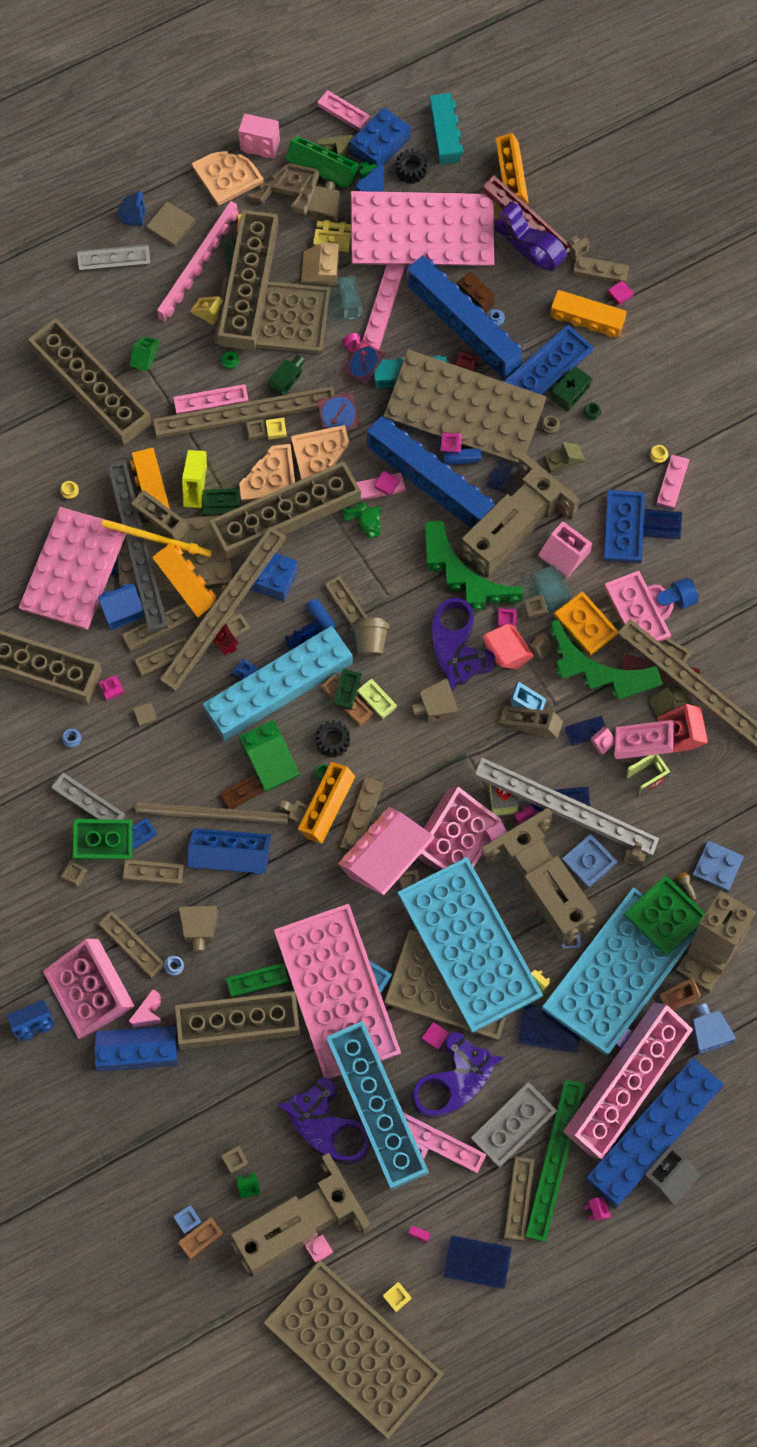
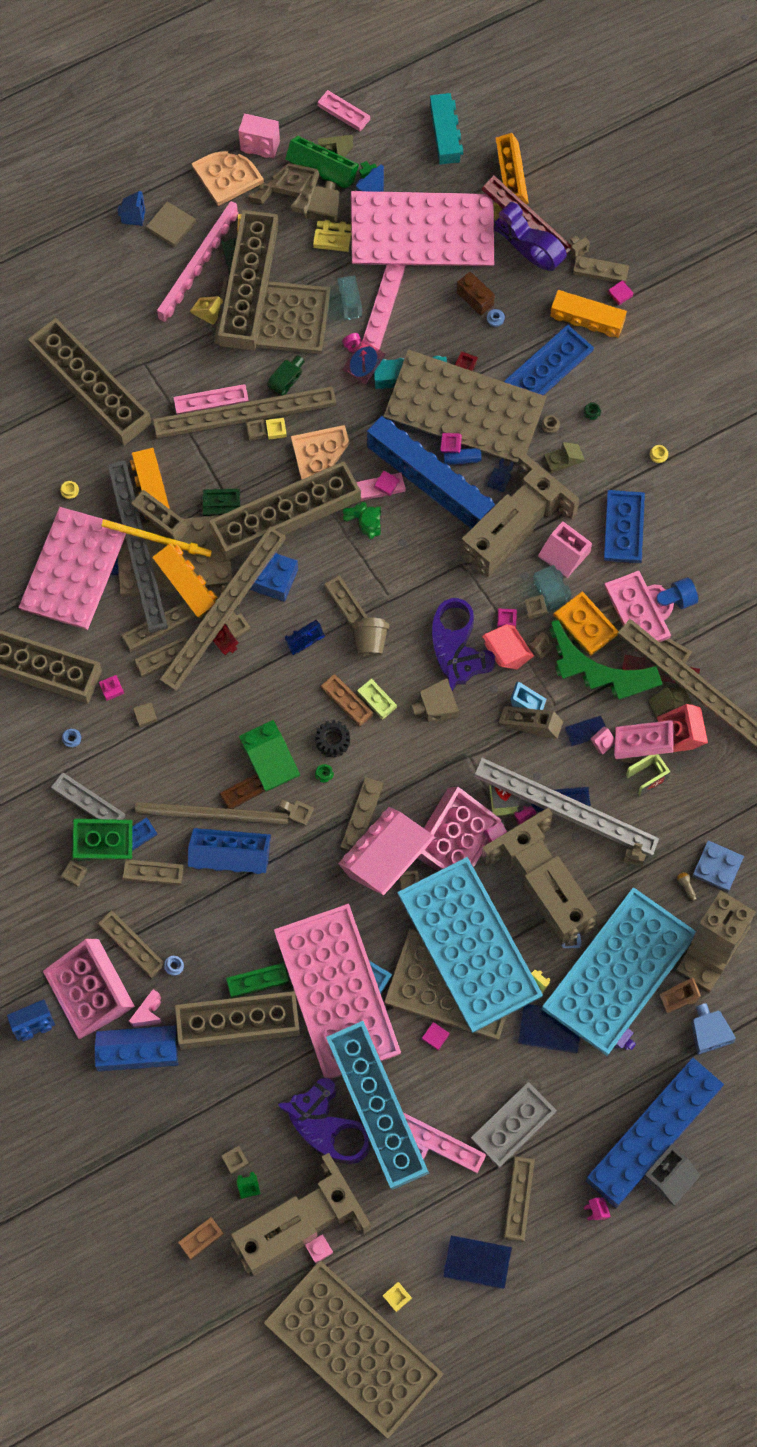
light grey plate [77,244,151,270] -> none
blue slope [98,583,145,631] -> none
green slope [130,336,160,371] -> none
medium blue plate [173,1205,202,1234] -> none
dark tan torso [179,906,218,953] -> none
neon yellow slope [182,450,207,508] -> none
medium azure brick [203,626,353,742] -> none
green plate [221,351,239,369] -> none
blue tile [232,658,259,681] -> none
light nougat plate [239,444,295,503] -> none
light orange brick [298,762,355,844] -> none
tan slope [301,243,339,286] -> none
blue piece [306,599,337,631] -> none
piece [317,392,360,431] -> none
dark green plate [333,669,362,710] -> none
blue brick [350,107,411,167] -> none
black tyre [396,149,427,184] -> none
blue brick [407,255,522,381] -> none
dark pink tile [408,1226,430,1243] -> none
dark purple animal [412,1032,503,1118] -> none
green arch [425,521,523,612] -> none
green plate [525,1079,585,1243] -> none
dark green brick [551,366,592,412] -> none
medium blue plate [562,834,617,889] -> none
bright pink brick [563,1002,693,1160] -> none
green plate [624,875,706,957] -> none
clear blue plate [643,509,682,540] -> none
bright pink plate [656,455,690,510] -> none

